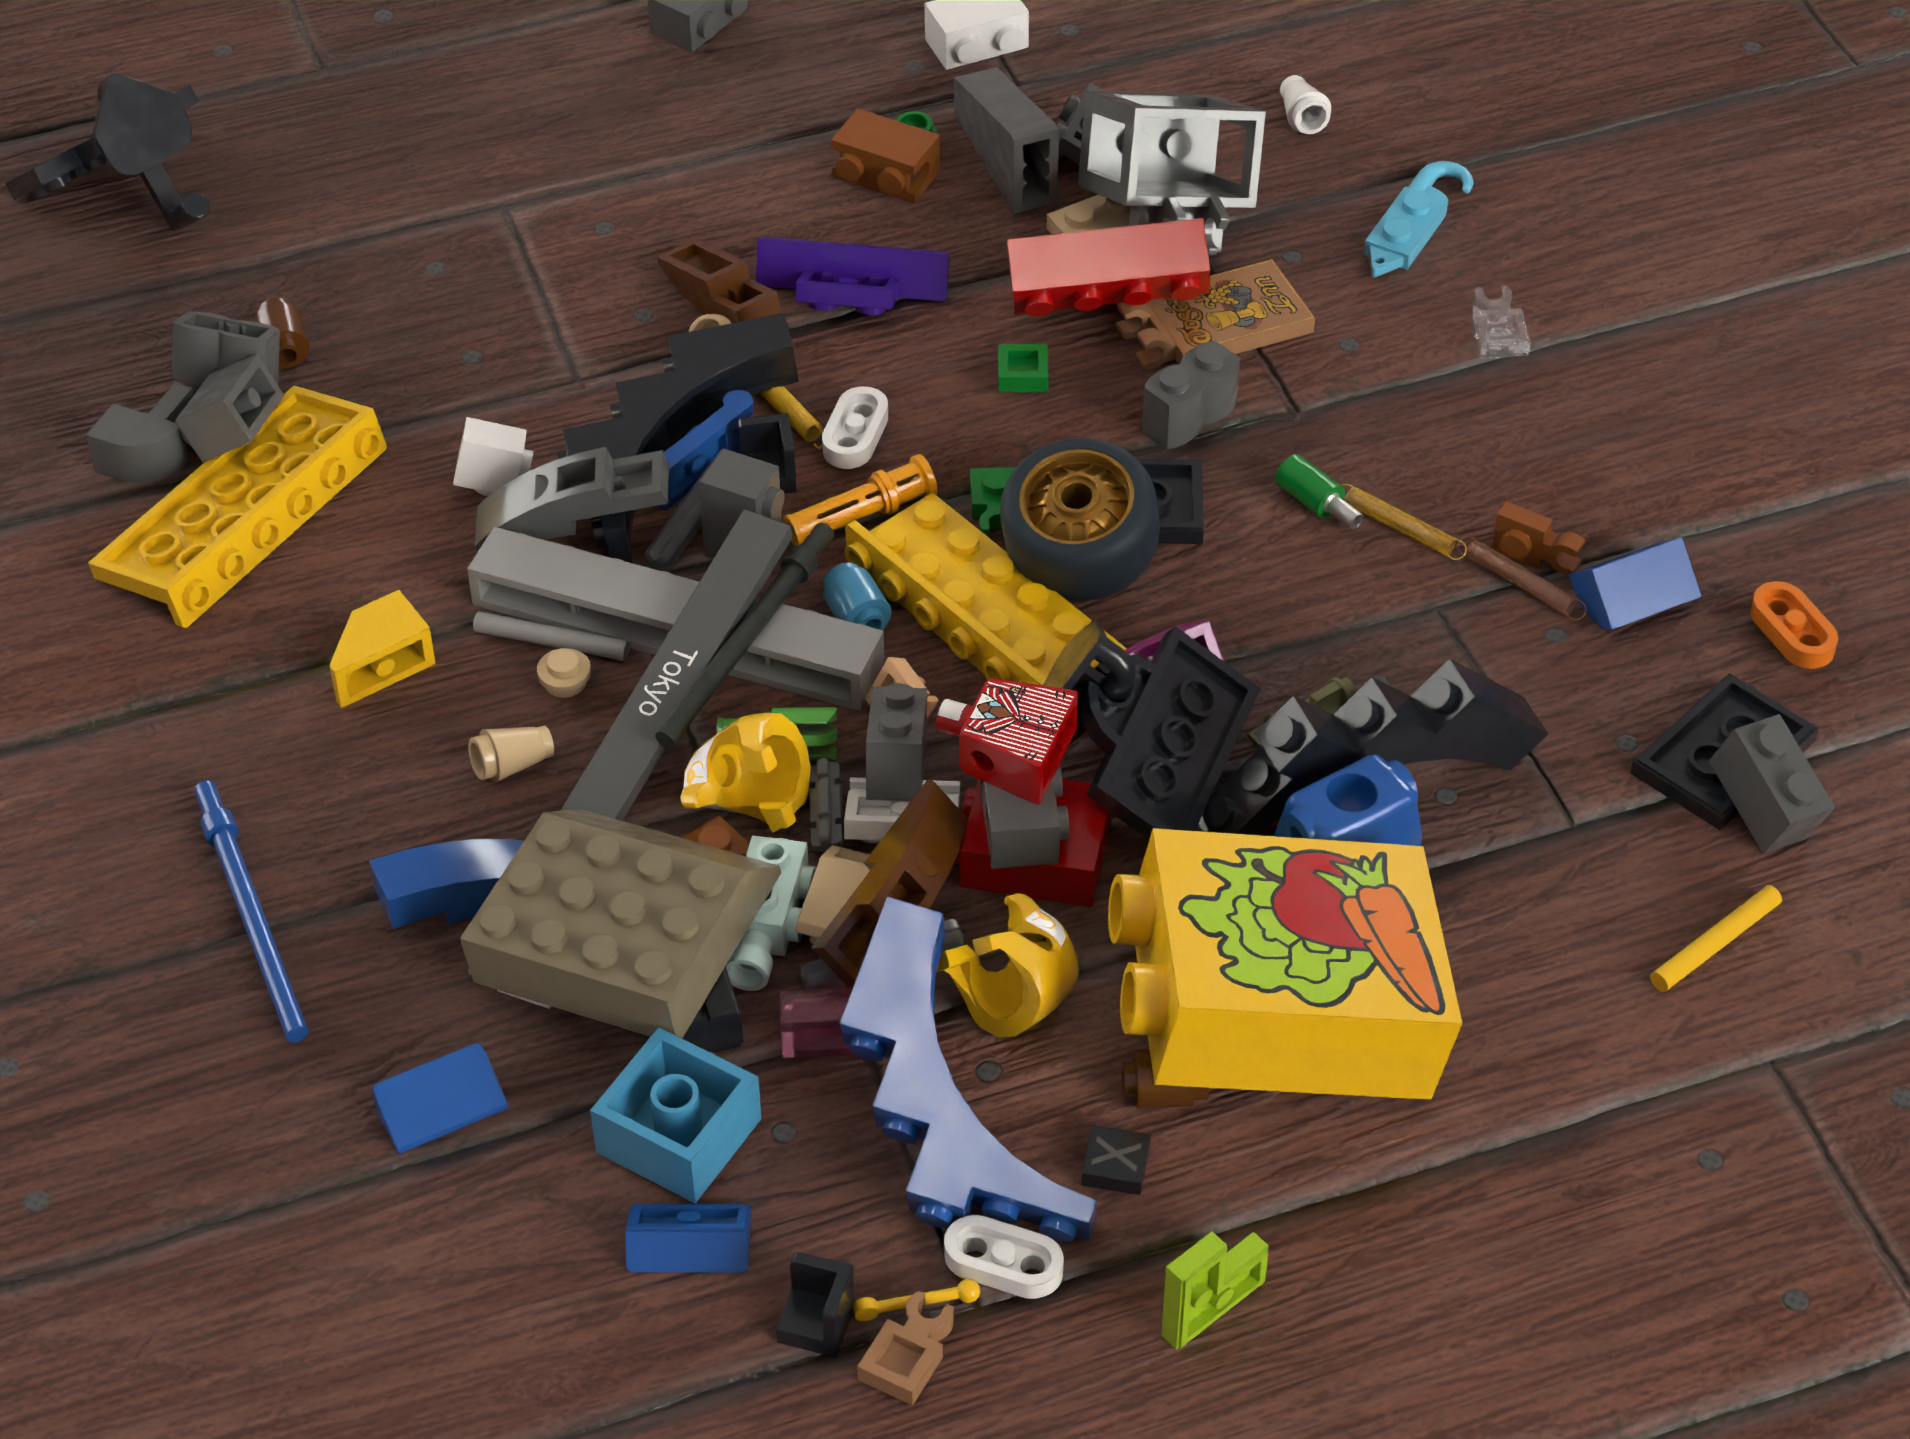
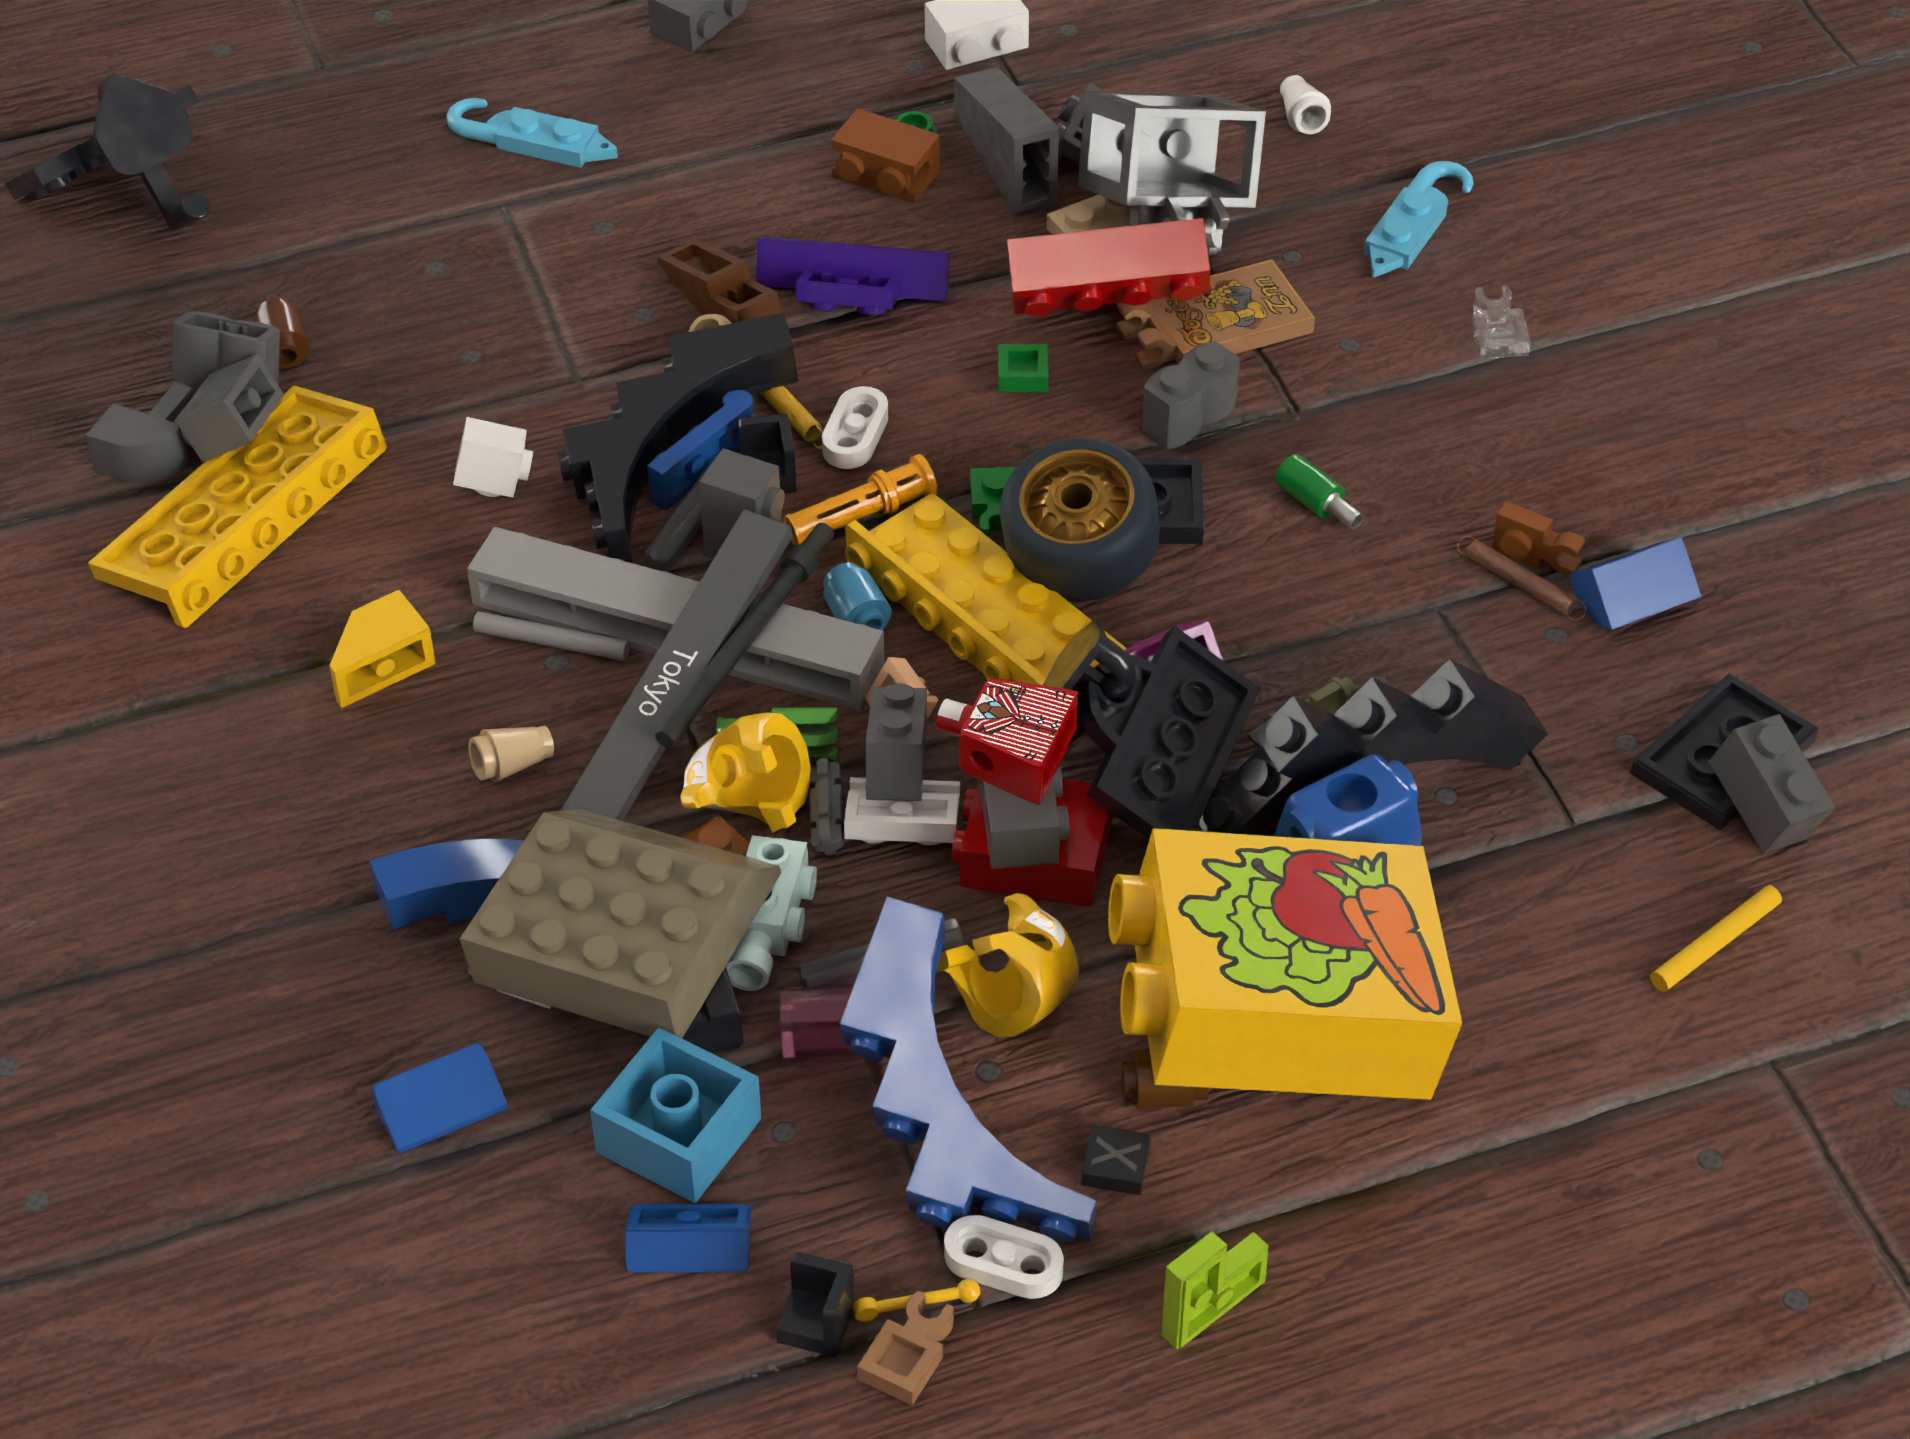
blue bar [194,780,309,1043] -> none
dark grey slope [474,447,669,551] -> none
tan plate [537,648,591,698] -> none
tan slope [795,845,870,944] -> none
reddish brown slope [812,780,968,987] -> none
yellow piece [1341,484,1467,560] -> none
orange plate [1750,581,1838,669] -> none
none -> medium azure plate [446,98,618,168]

